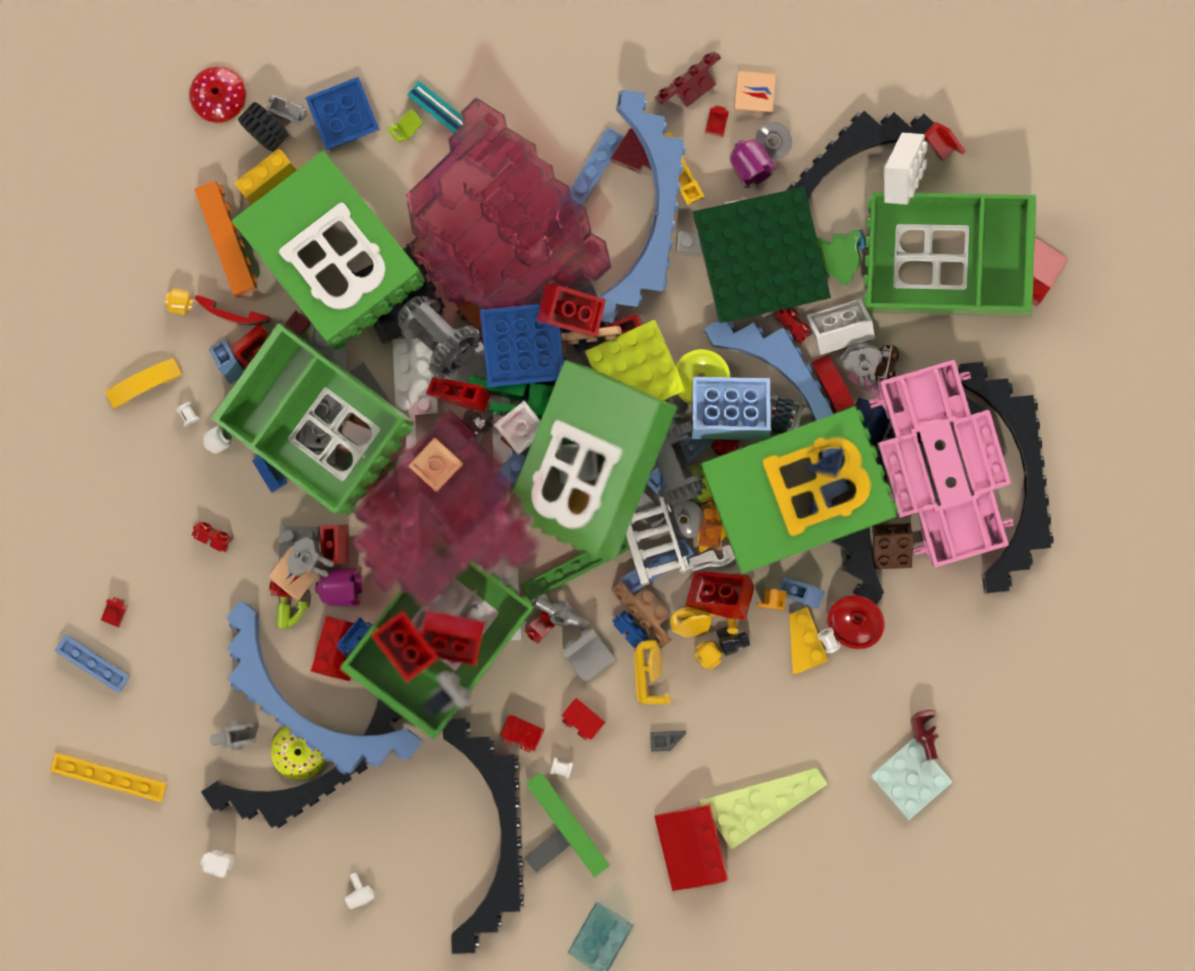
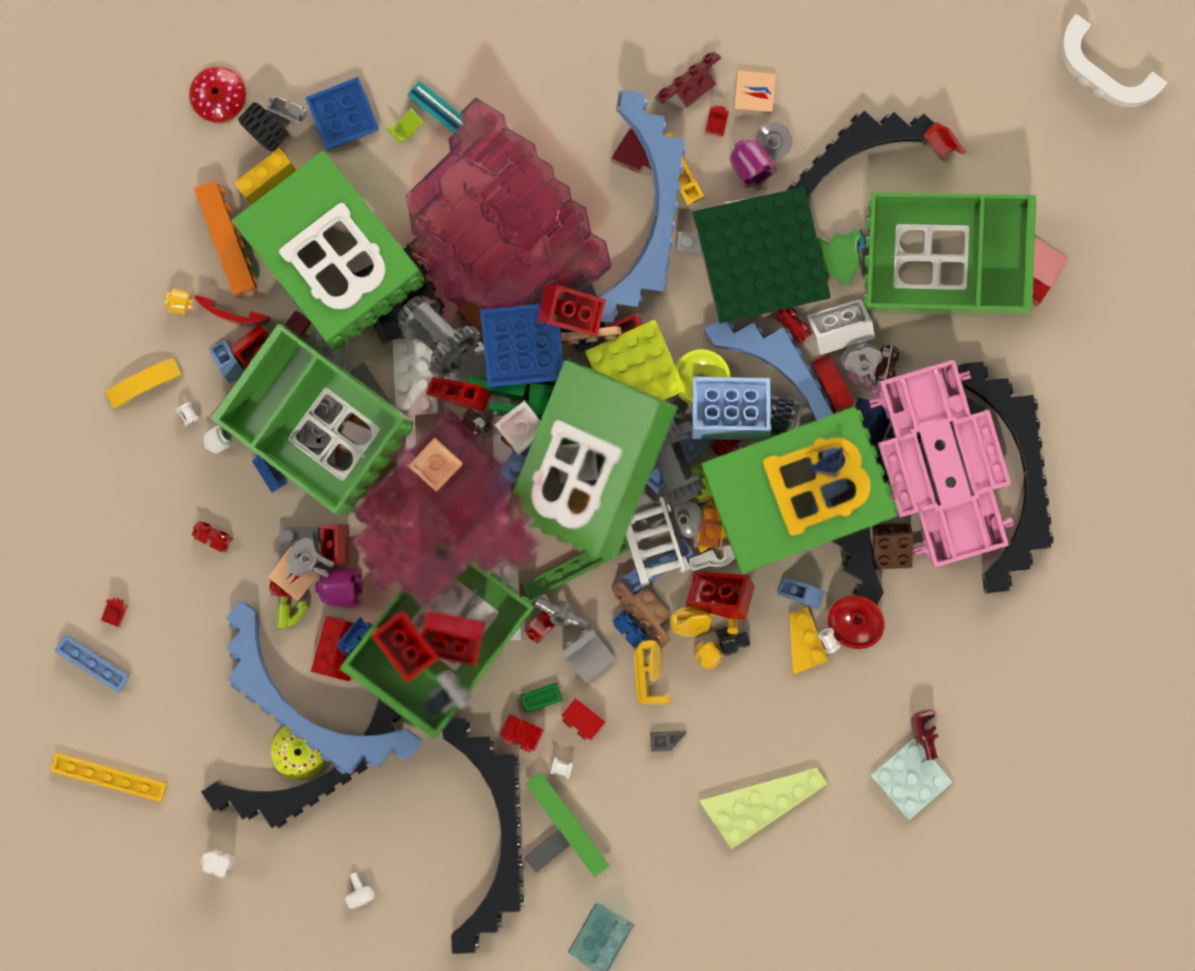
light grey hinge [209,722,256,751] -> none
medium blue plate [549,127,624,235] -> none
red slope [654,802,729,891] -> none
light orange panel [756,589,787,611] -> none
white brick [884,133,927,205] -> none
none -> green tile [520,682,563,713]
none -> white arch [1061,14,1167,107]

